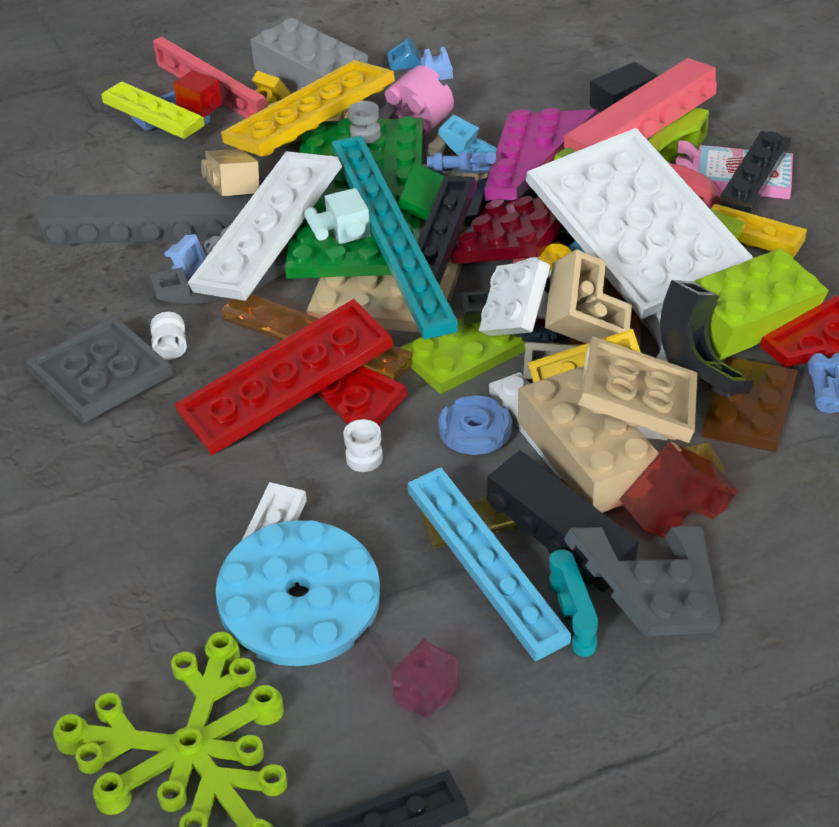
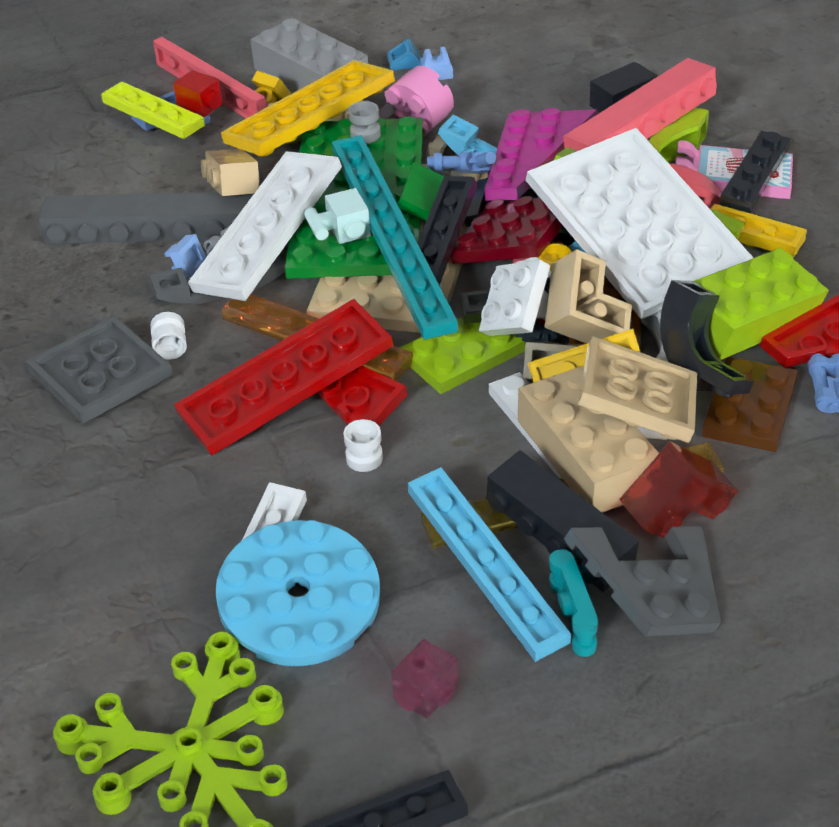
medium blue plate [438,395,512,455] -> none

